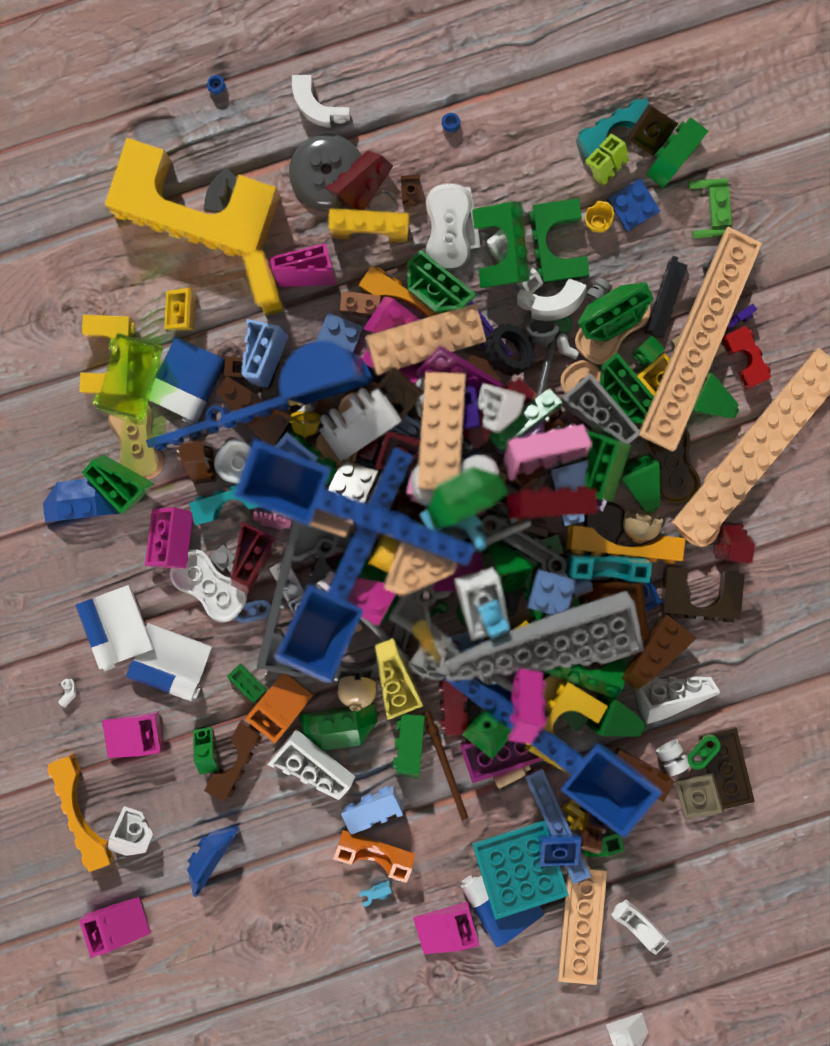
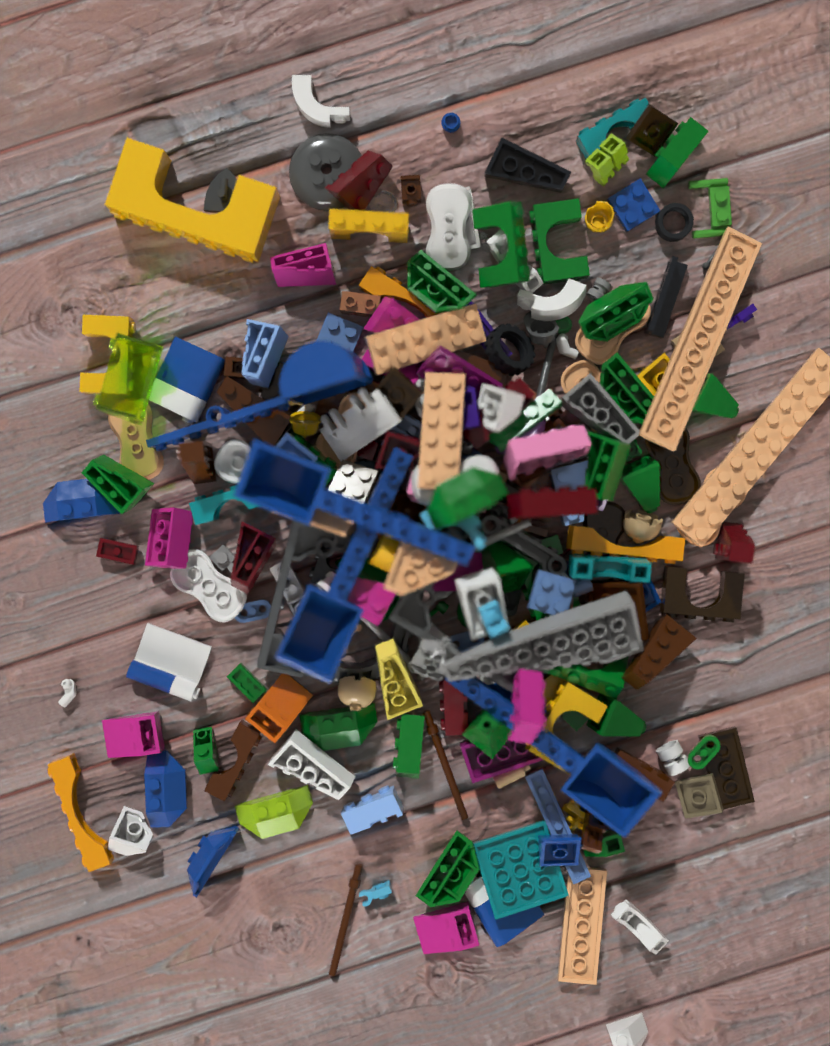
white door [75,585,154,672] -> none
dark pink slope [79,897,151,958] -> none
yellow slope [164,288,196,331] -> none
blue plate [207,75,226,95] -> none
yellow arch [243,250,284,316] -> none
bright pink piece [253,508,292,530] -> none
orange arch [334,830,415,883] -> none
clear yellow slope [411,619,442,664] -> none
green slope [632,335,665,367] -> none
white wedge [634,676,720,724] -> none
red arch [722,326,772,389] -> none
none -> dark red plate [96,538,139,565]
none -> blue wedge [144,750,187,828]
none -> lime wedge [234,784,313,839]
none -> reddish brown bar [329,863,363,976]
none -> green wedge [415,830,480,907]
none -> black wedge [484,138,571,193]
none -> green plate [626,439,642,461]
none -> black tyre [655,203,694,242]

